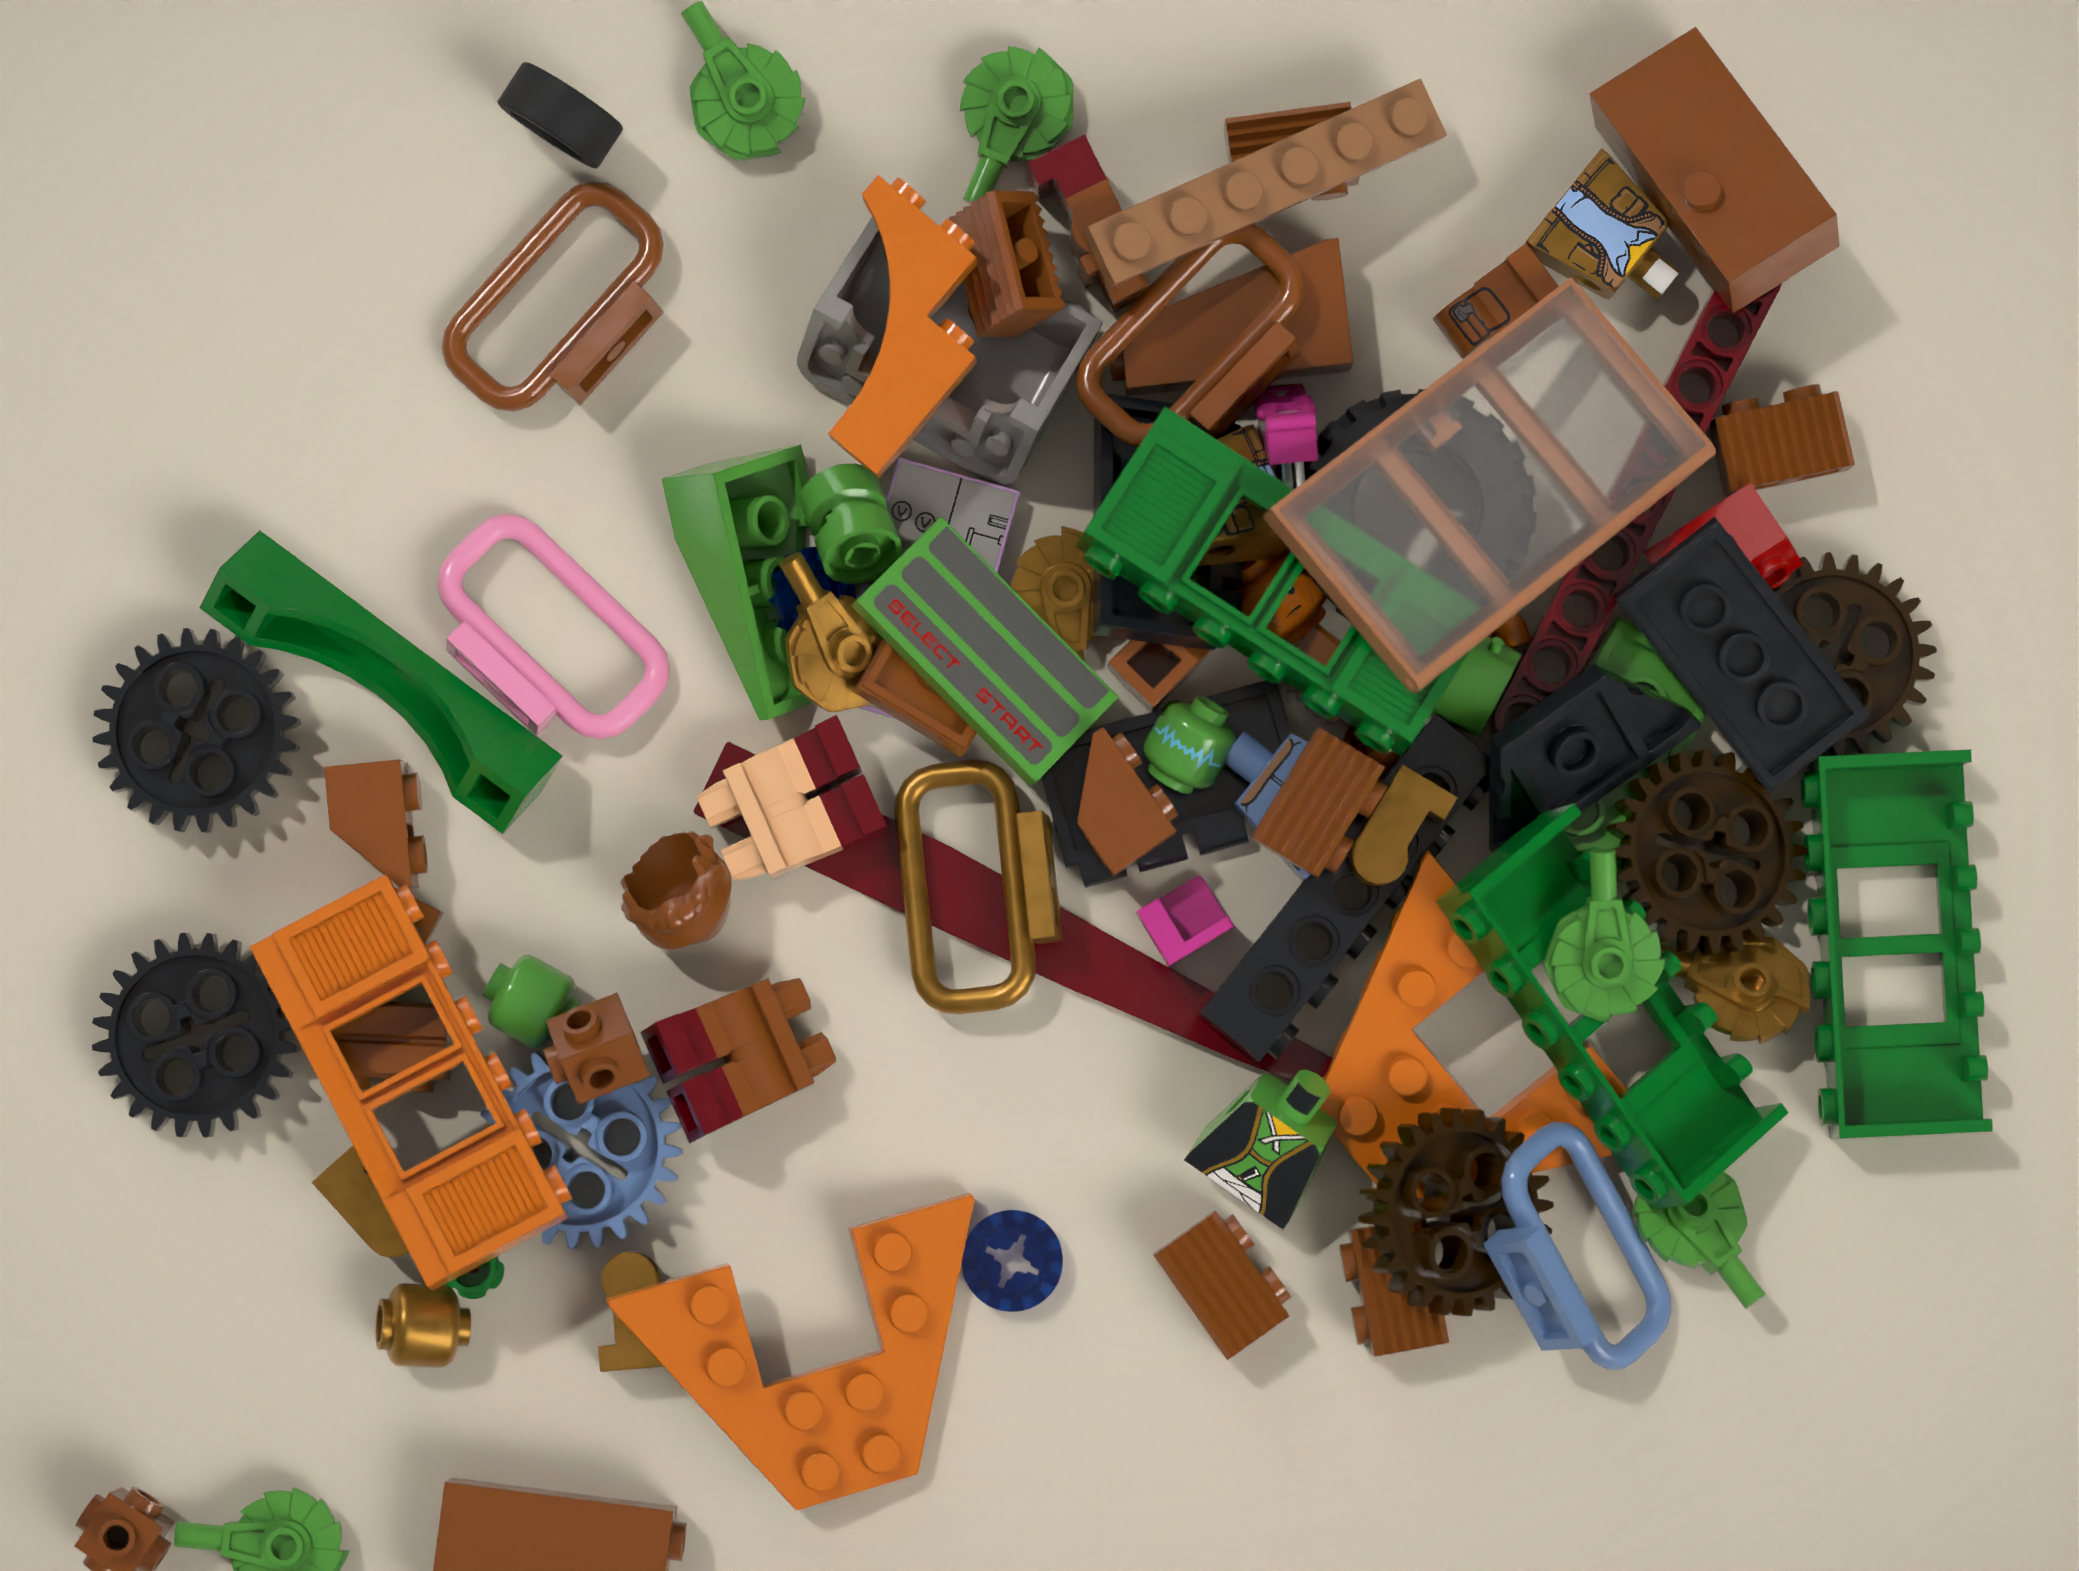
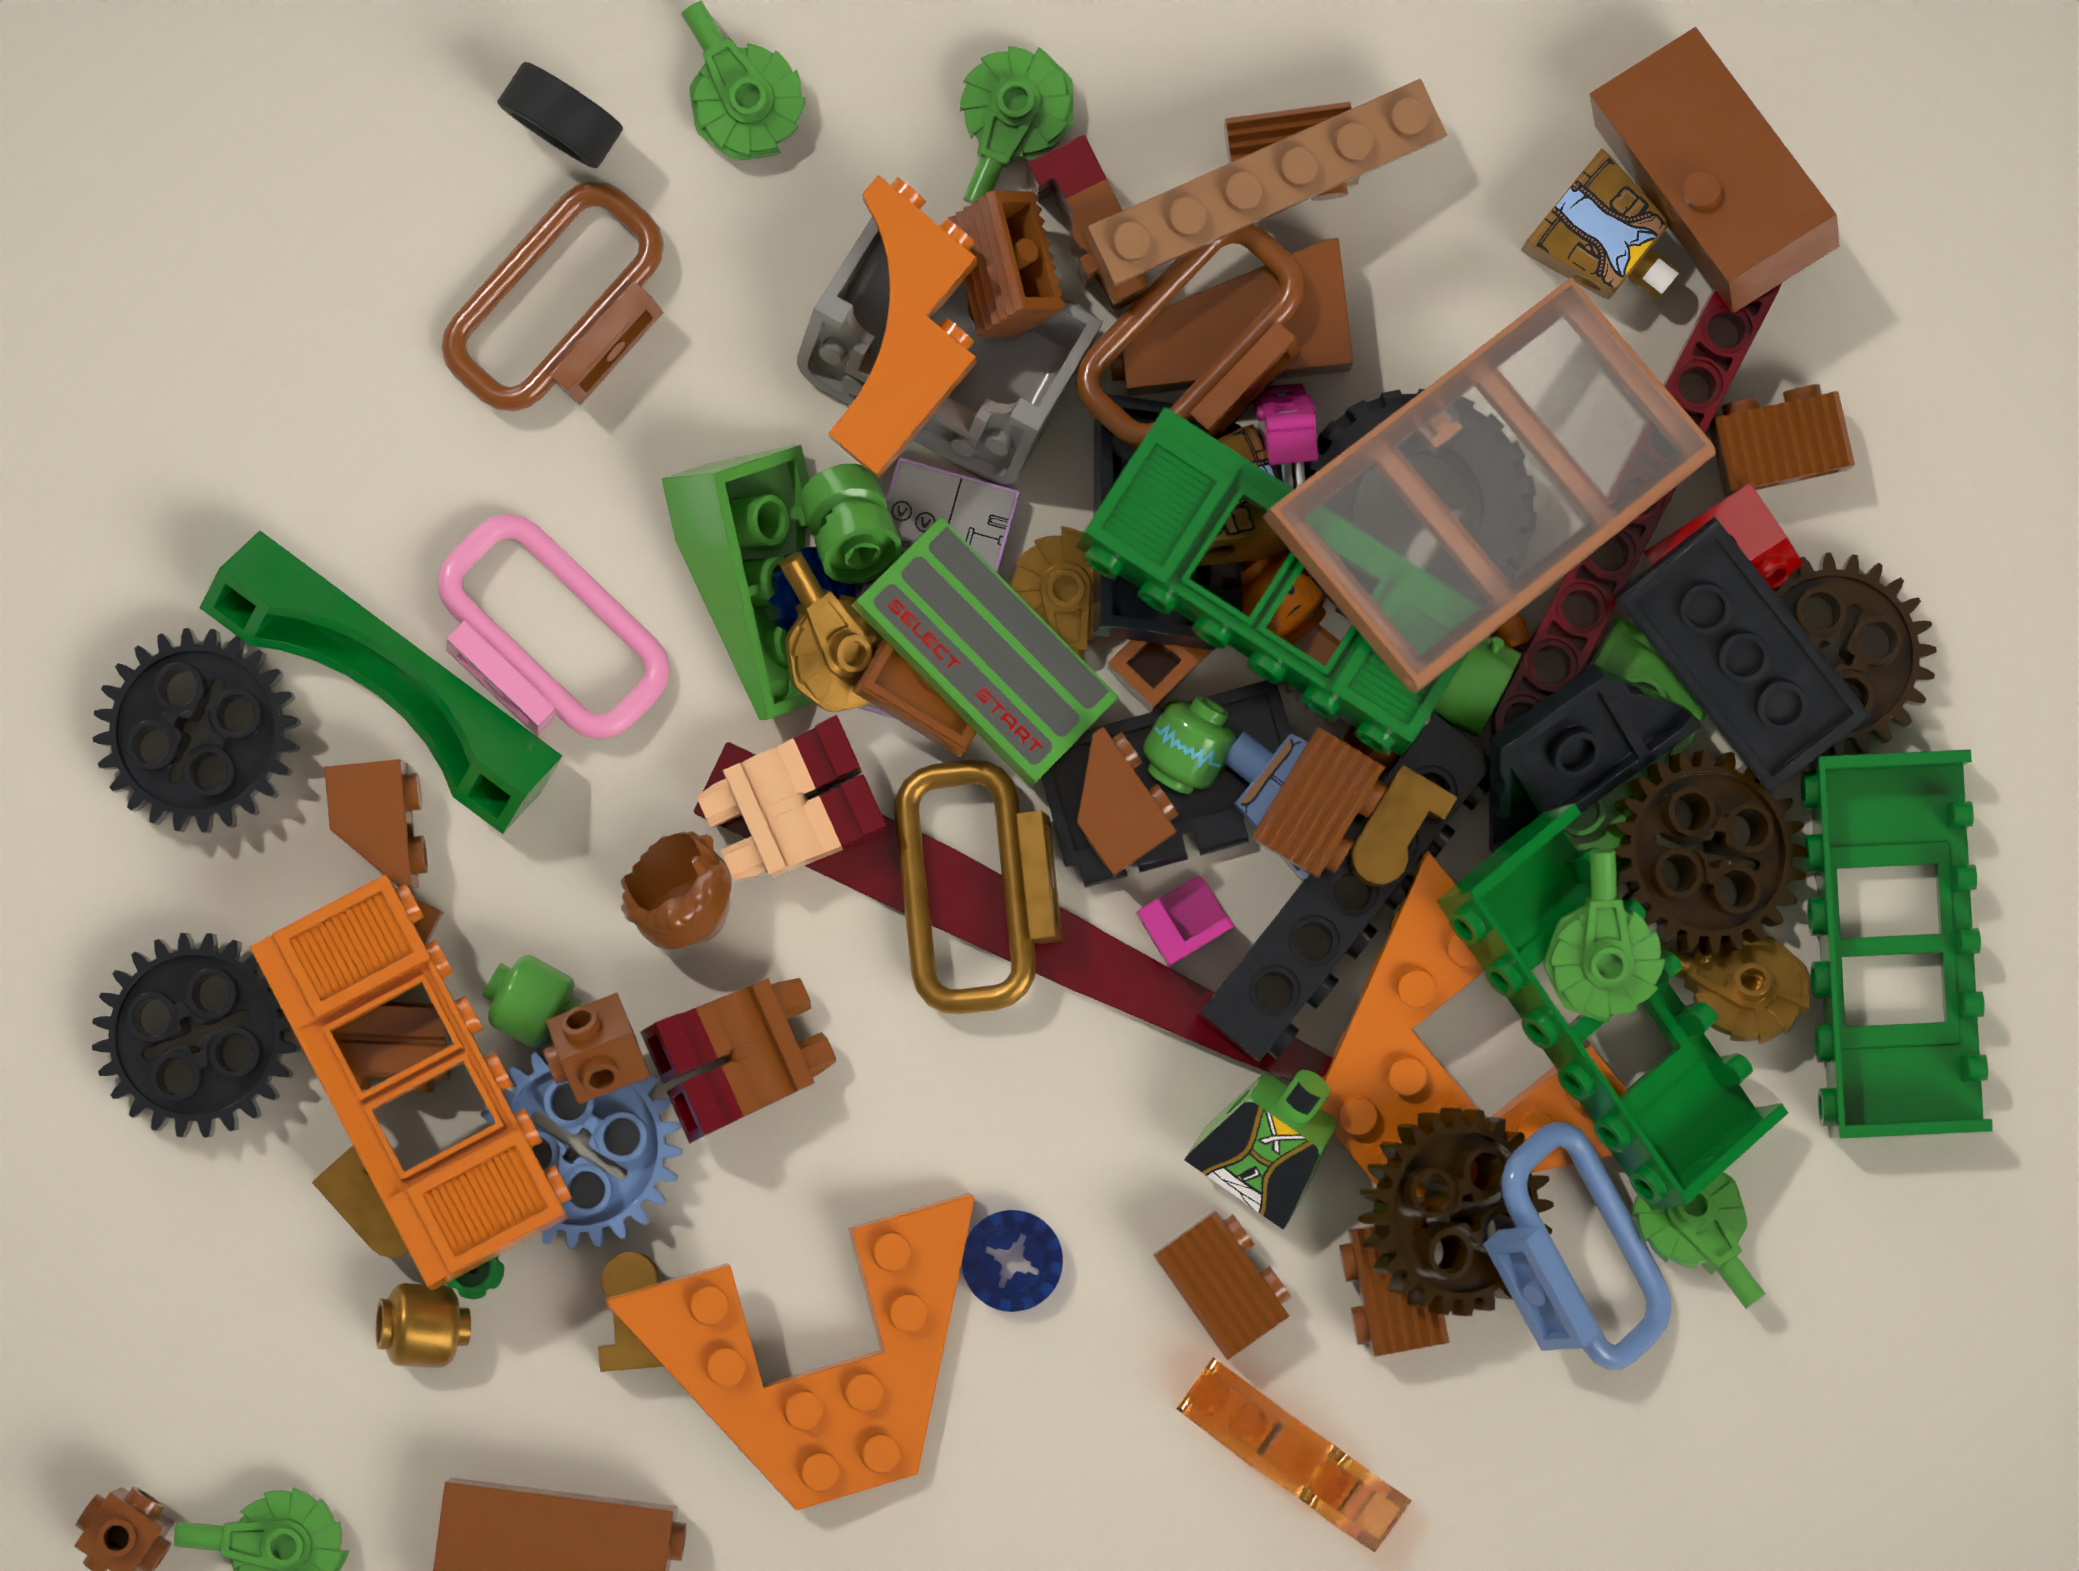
dark orange leg [1433,243,1559,359] -> none
none -> clear orange arch [1176,1357,1412,1552]

